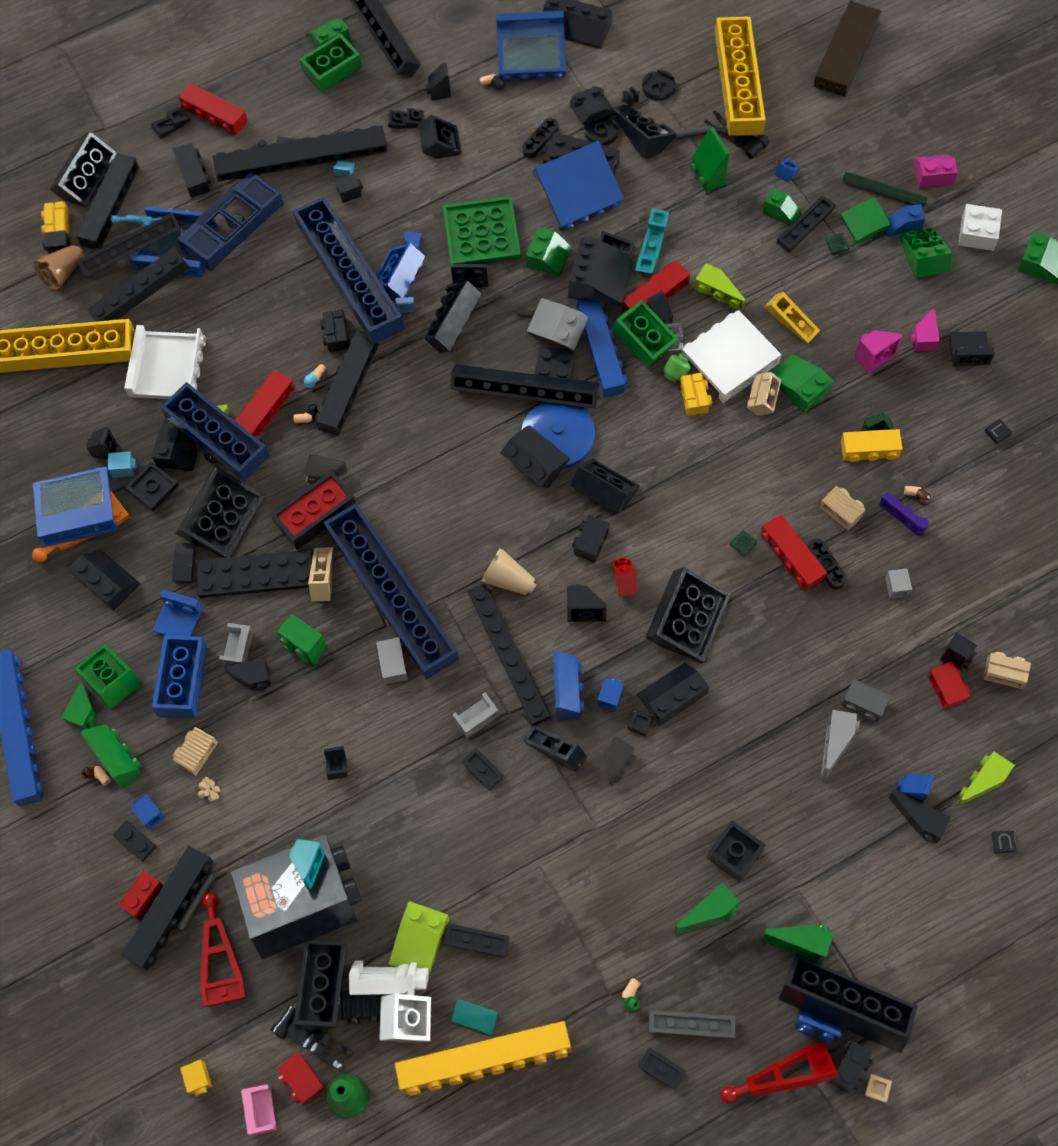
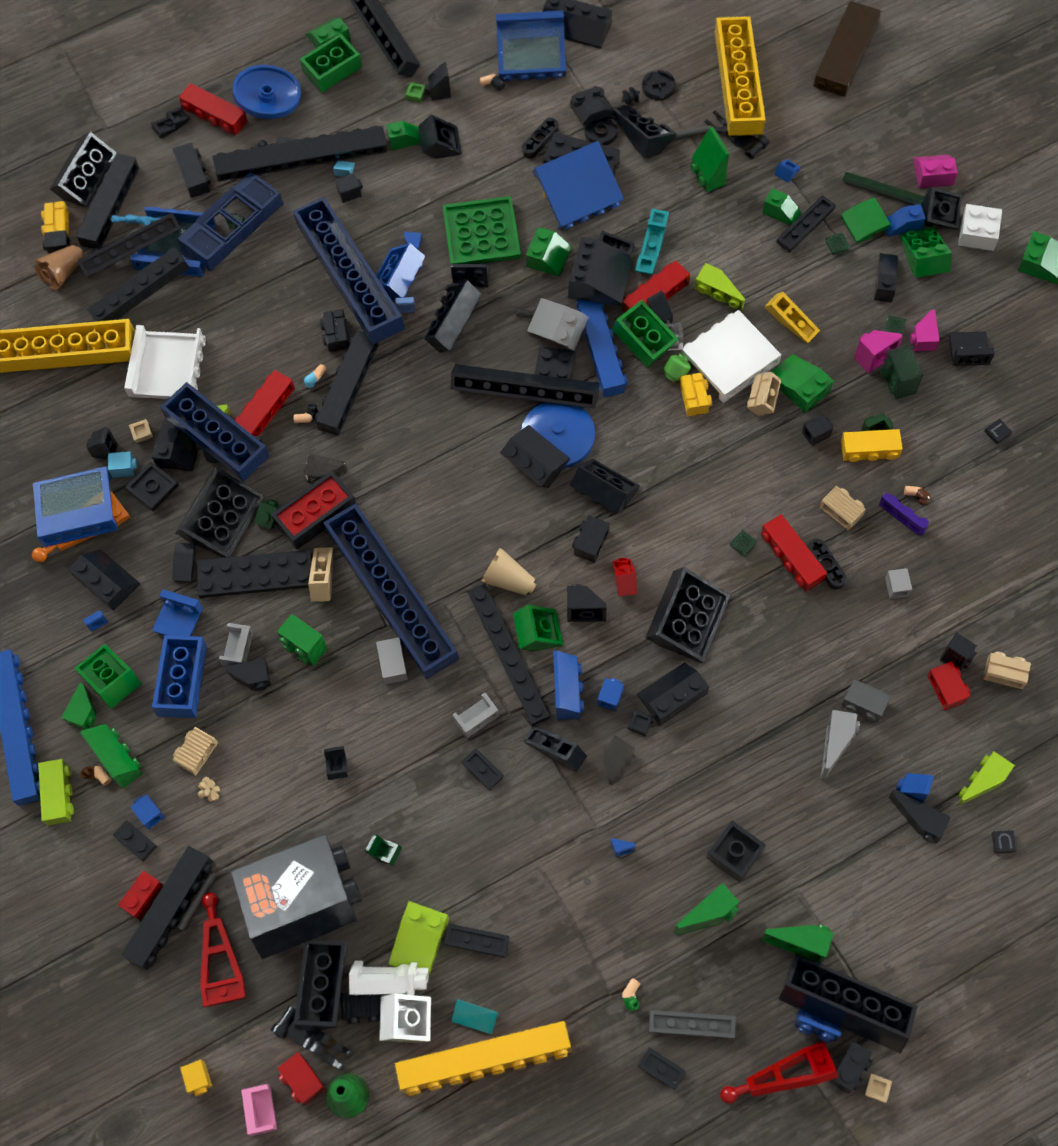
slope [289,839,325,890] -> none
black slope [388,108,424,129] -> none
none -> lime brick [38,759,74,826]
none -> blue tile [83,610,108,632]
none -> tan plate [129,419,153,443]
none -> blue dish [233,65,301,119]
none -> dark green bracket [254,499,282,529]
none -> dark green bracket [365,834,402,866]
none -> green slope [386,121,421,151]
none -> bright green tile [405,82,426,103]
none -> green slope [513,604,563,651]
none -> blue slope [611,838,635,857]
none -> black brick [802,414,833,446]
none -> black slope [874,253,898,303]
none -> clear green brick [881,345,923,399]
none -> clear green plate [884,315,907,335]
none -> black slope [922,187,963,230]

